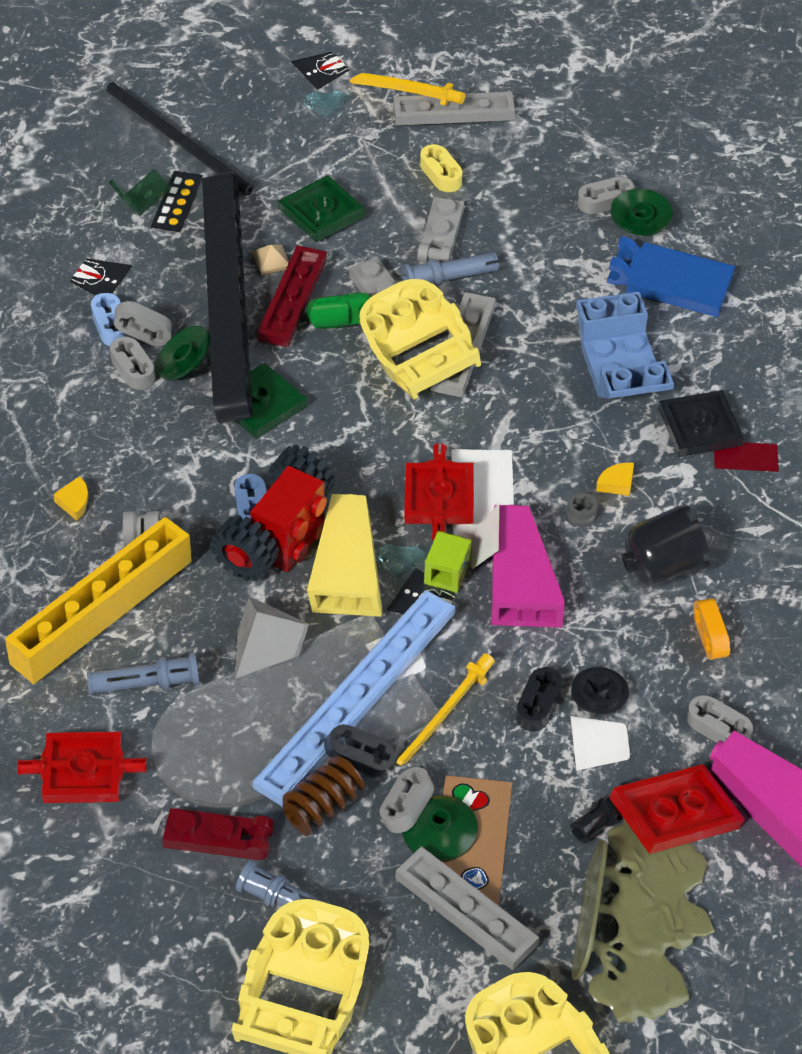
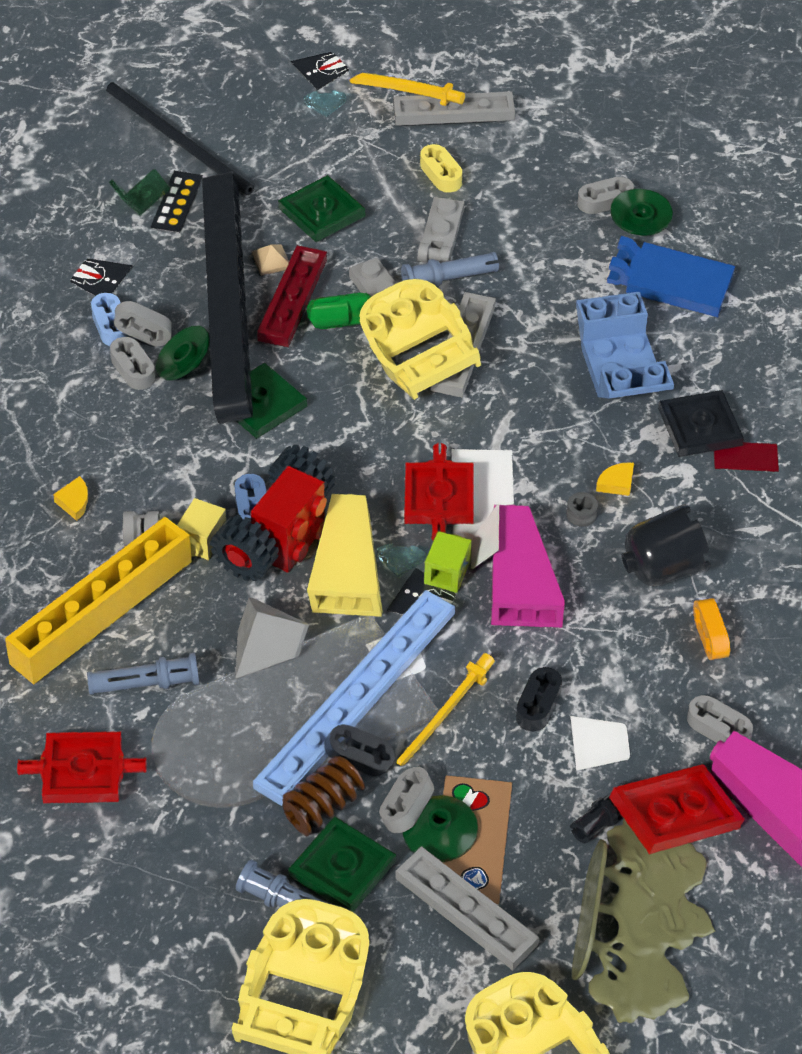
dark red plate [162,808,275,860] -> none
black gear [571,667,629,719] -> none
none -> light yellow brick [177,498,226,560]
none -> dark green plate [288,816,396,912]

